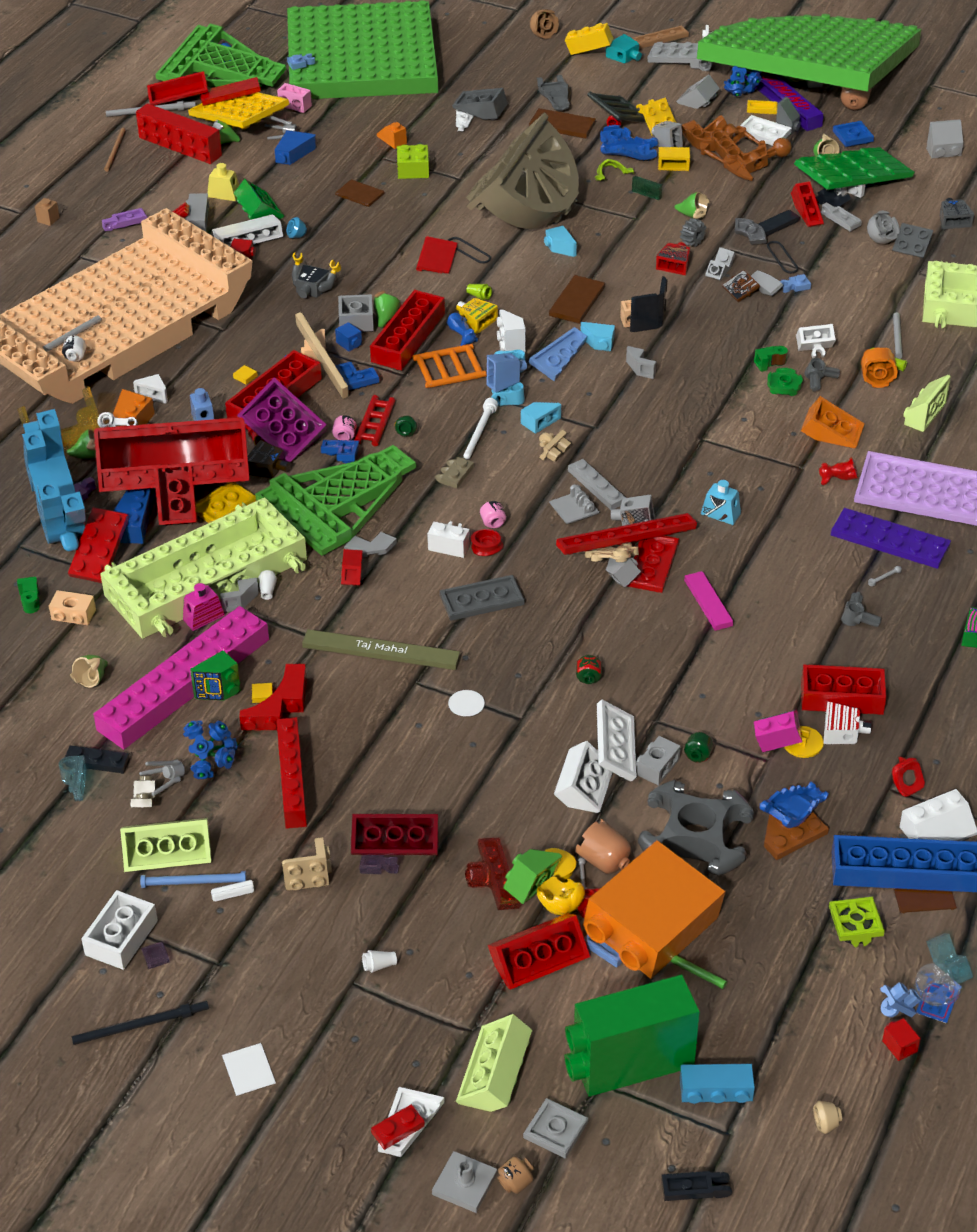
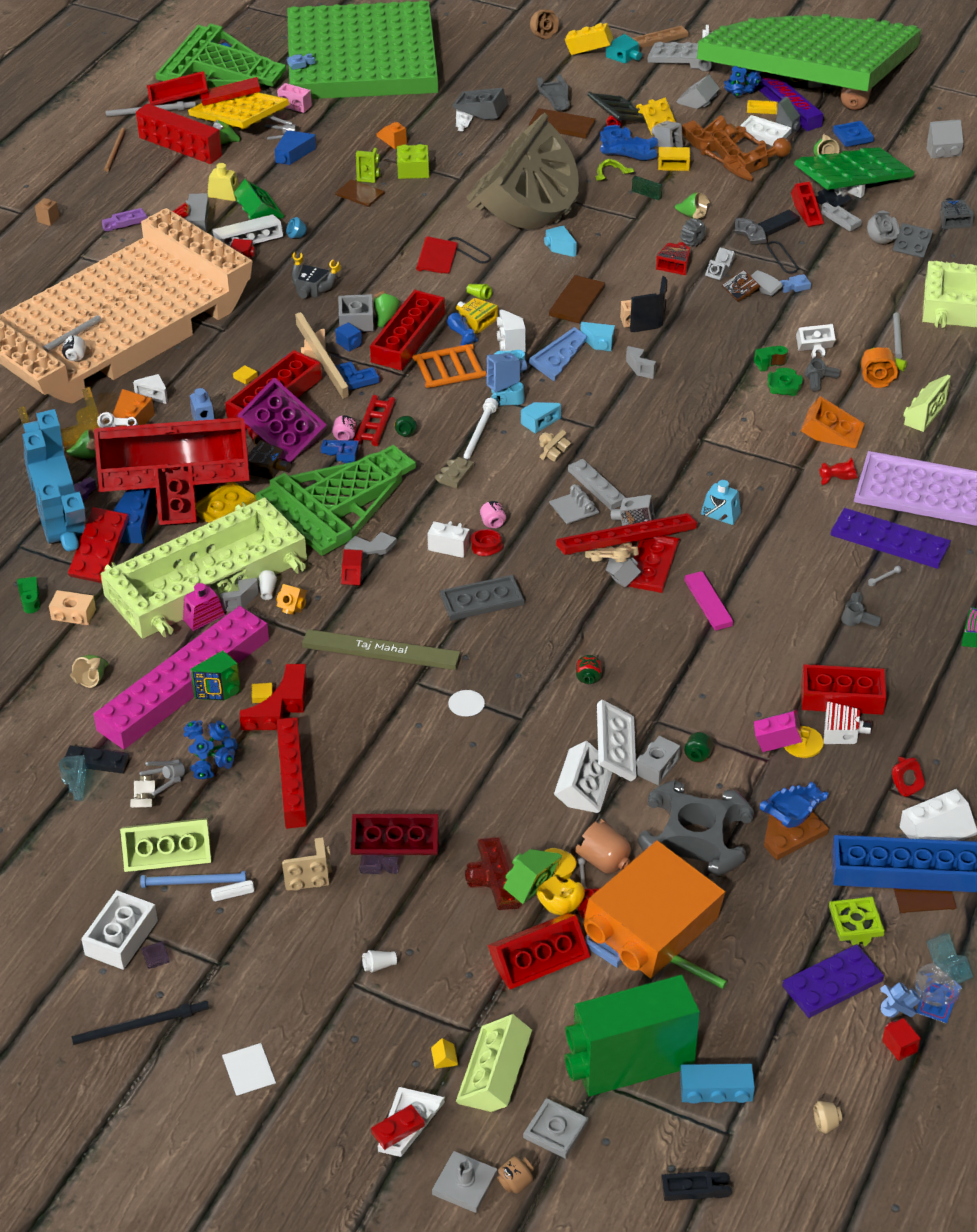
none -> light orange brick [277,584,307,615]
none -> lime bracket [356,148,380,183]
none -> yellow slope [431,1038,458,1069]
none -> dark purple plate [782,944,884,1018]

